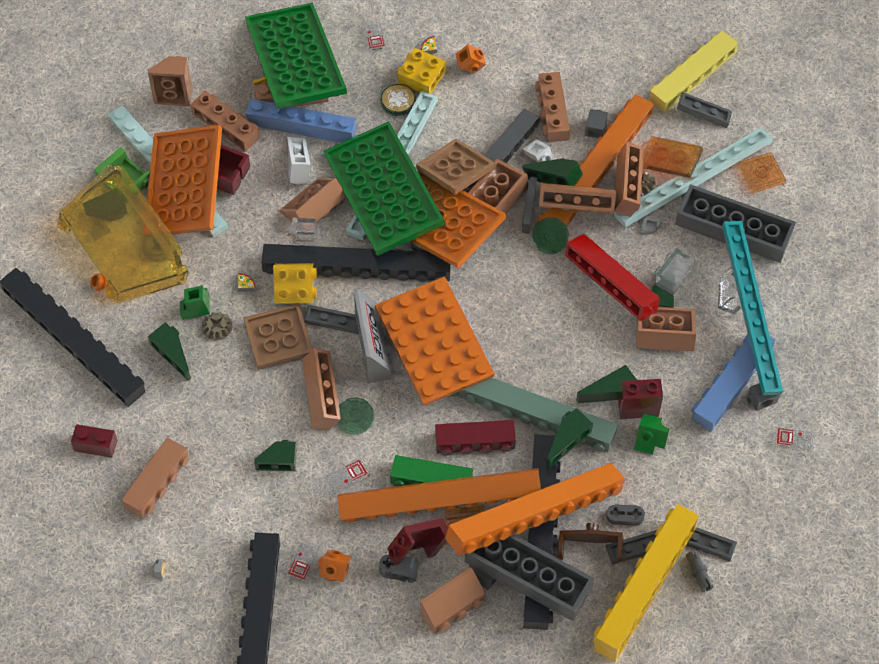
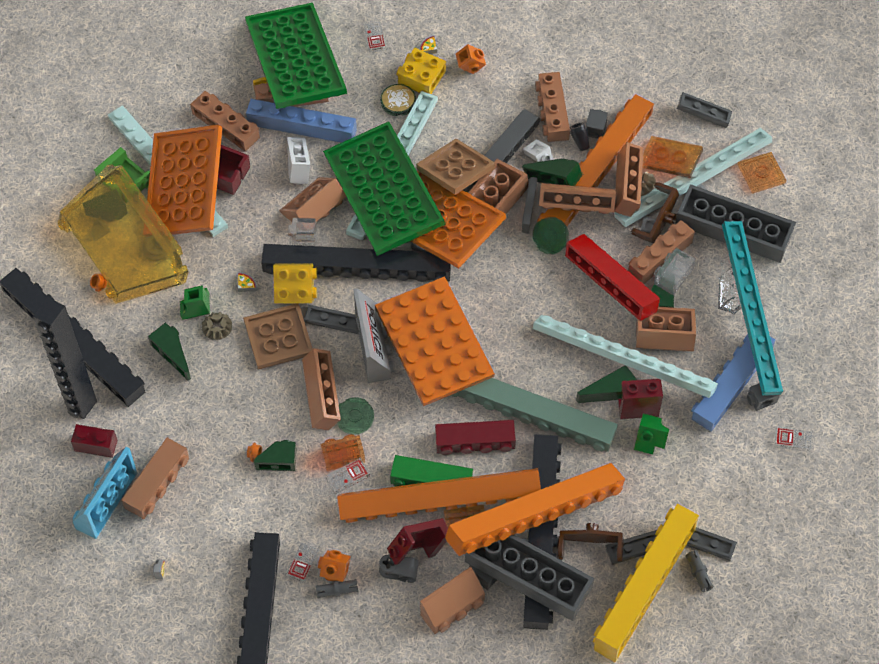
nougat slope [148,56,193,106] -> none
dark green slope [546,408,593,469] -> none
dark grey beam [606,504,645,526] -> none
light yellow brick [649,30,738,113] -> none
none -> black brick [33,297,97,419]
none -> medium azure slope [73,447,137,539]
none -> orange plate [247,442,262,462]
none -> dark grey pin [316,579,358,598]
none -> clear orange brick [321,434,365,471]
none -> light aqua plate [532,315,718,398]
none -> black cone [570,122,590,151]
none -> nougat brick [628,220,695,284]
none -> reddish brown piece [630,182,679,243]

